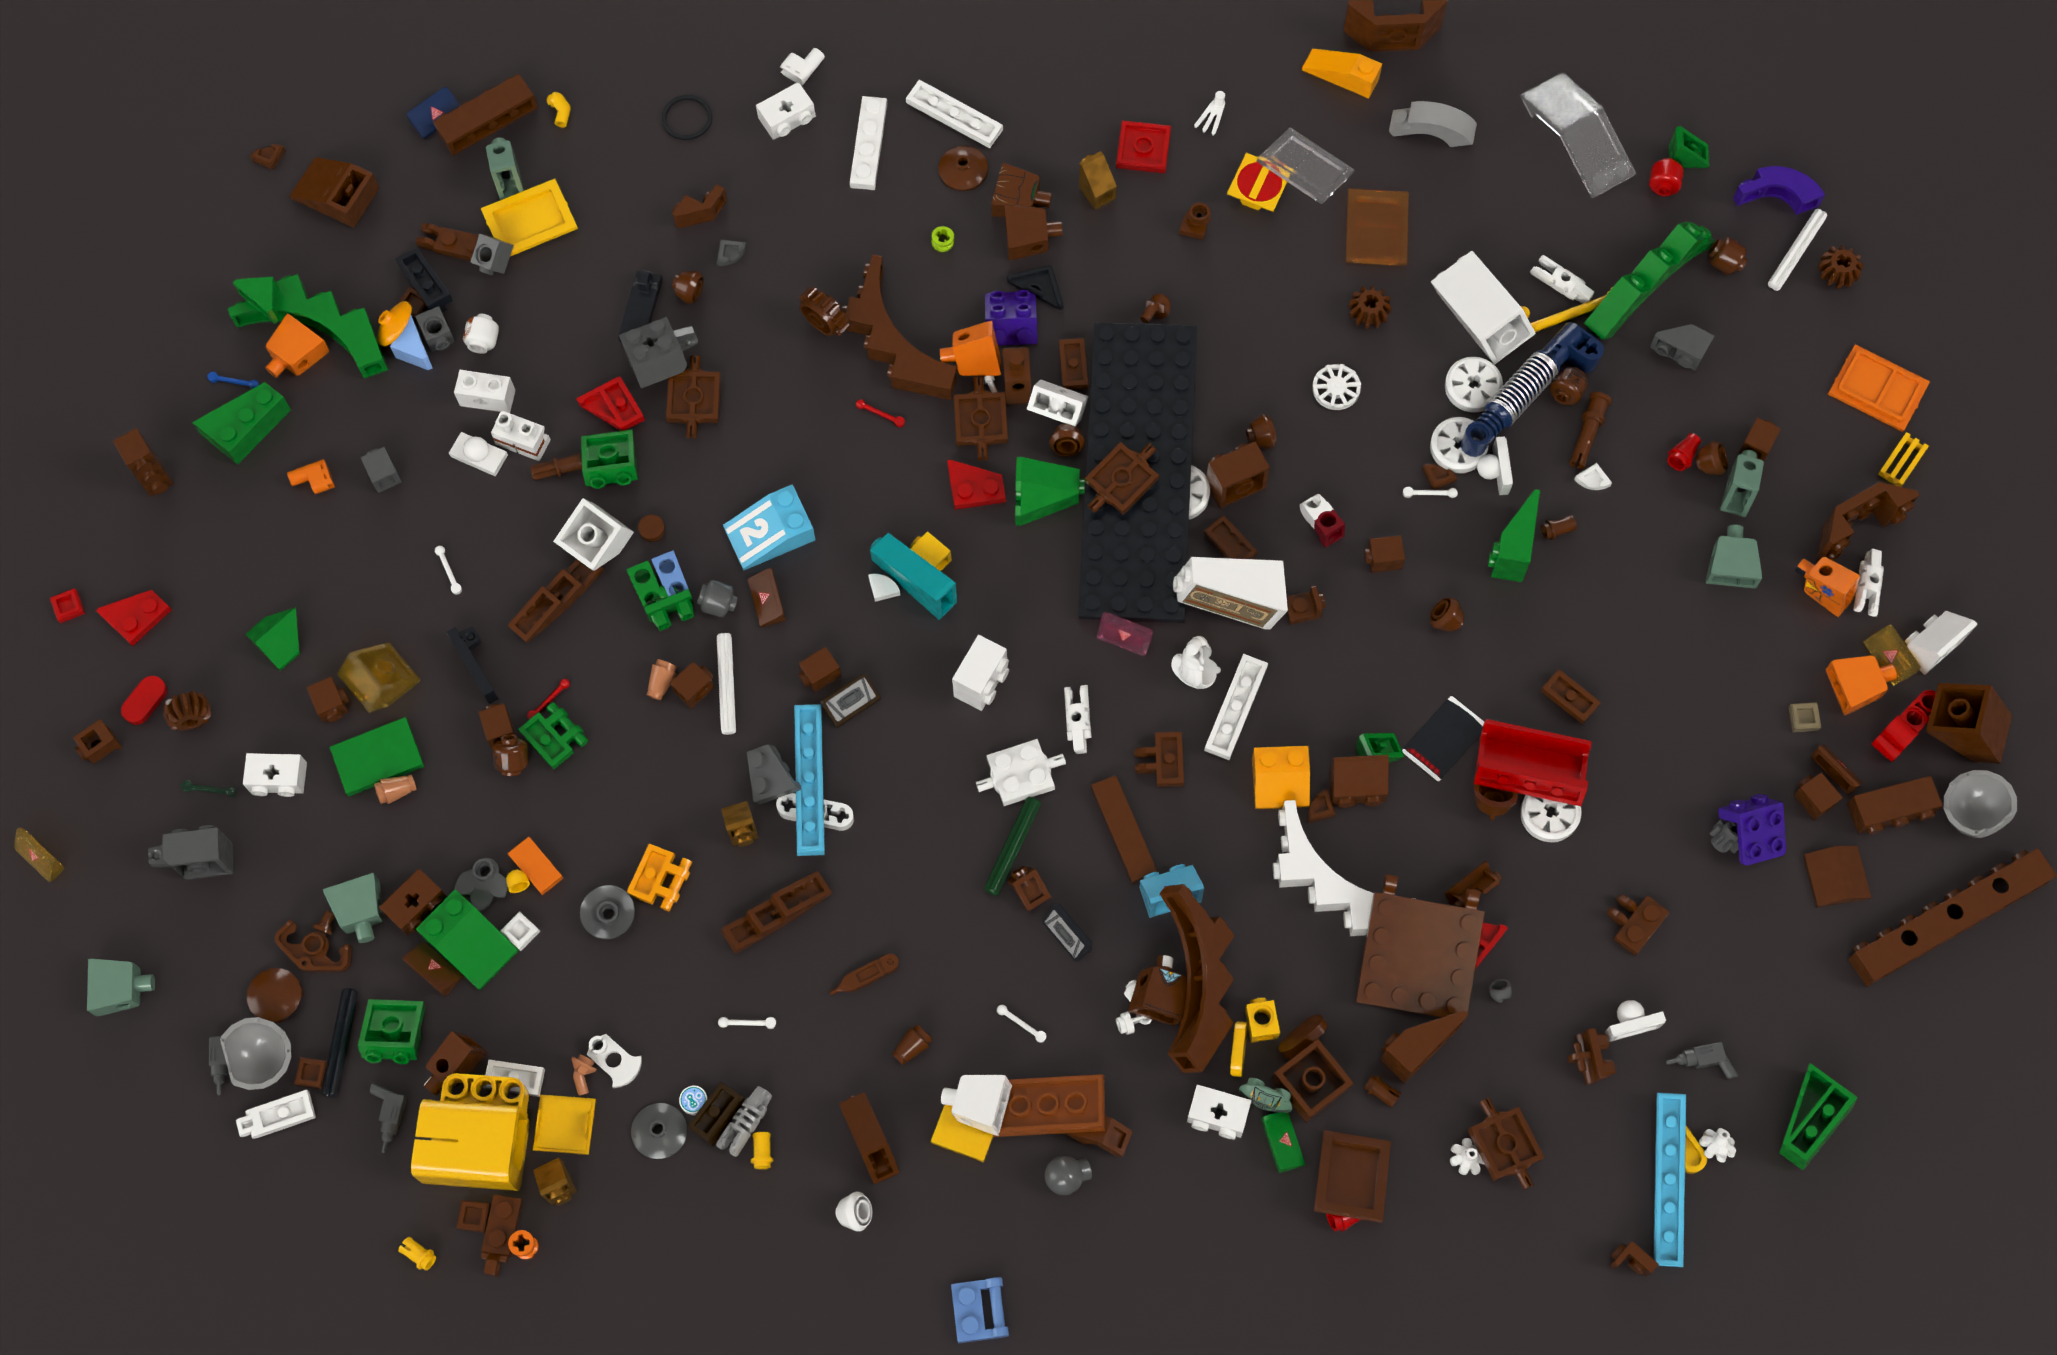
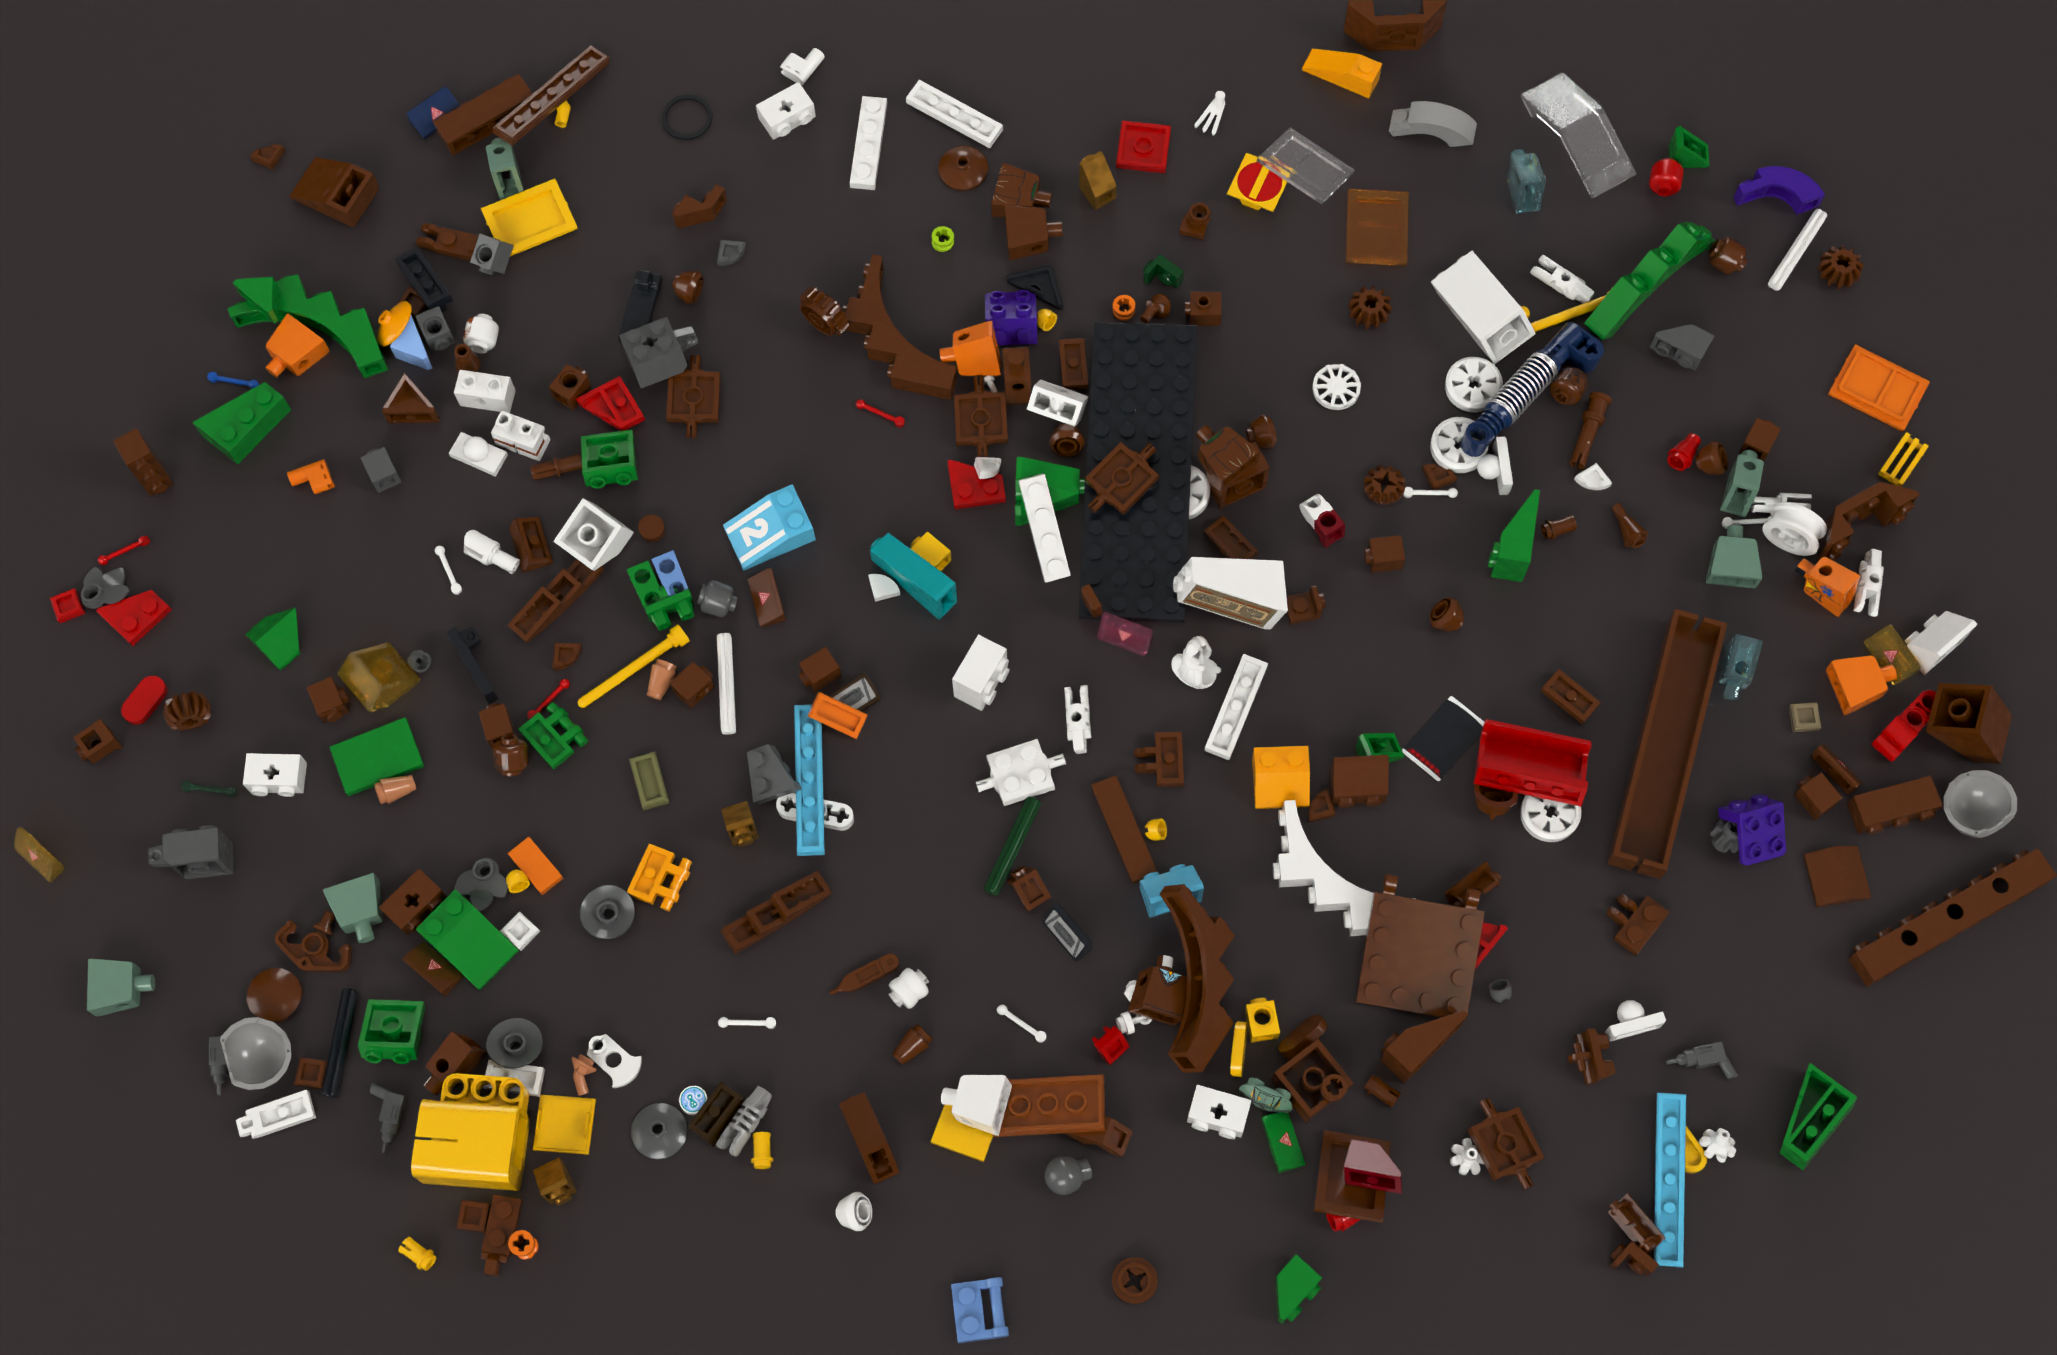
none -> dark grey plate [81,567,129,609]
none -> red hinge [98,536,150,565]
none -> reddish brown slope [382,373,440,423]
none -> dark grey hinge [407,650,431,673]
none -> reddish brown cone [454,344,480,372]
none -> white arm [464,530,520,574]
none -> dark grey dish [486,1018,543,1069]
none -> reddish brown tile [493,45,610,146]
none -> reddish brown slope [509,517,553,572]
none -> reddish brown brick [549,364,591,411]
none -> reddish brown tile [552,643,582,671]
none -> yellow piece [578,624,690,708]
none -> olive tile [629,751,670,811]
none -> orange tile [807,692,867,739]
none -> white piece [888,968,929,1009]
none -> white tile [974,457,1001,479]
none -> white plate [1018,474,1071,583]
none -> yellow hinge [1037,309,1057,331]
none -> reddish brown tile [1081,584,1103,618]
none -> red tile [1092,1026,1130,1065]
none -> reddish brown gear [1112,1257,1158,1305]
none -> orange bush [1113,295,1135,321]
none -> dark green bracket [1143,254,1184,289]
none -> yellow hinge [1145,818,1167,841]
none -> reddish brown brick [1185,292,1221,326]
none -> reddish brown torso [1196,425,1260,491]
none -> green slope [1275,1254,1322,1324]
none -> reddish brown bush [1320,1074,1347,1102]
none -> slope [1344,1139,1402,1194]
none -> reddish brown gear [1364,464,1405,505]
none -> clear light blue torso [1507,149,1546,214]
none -> reddish brown piece [1607,609,1728,879]
none -> reddish brown hinge [1608,1193,1666,1254]
none -> reddish brown cone [1611,503,1648,548]
none -> clear light blue torso [1719,634,1763,701]
none -> white hinge [1722,516,1772,529]
none -> white arm [1751,493,1812,513]
none -> white wheel [1762,502,1827,556]

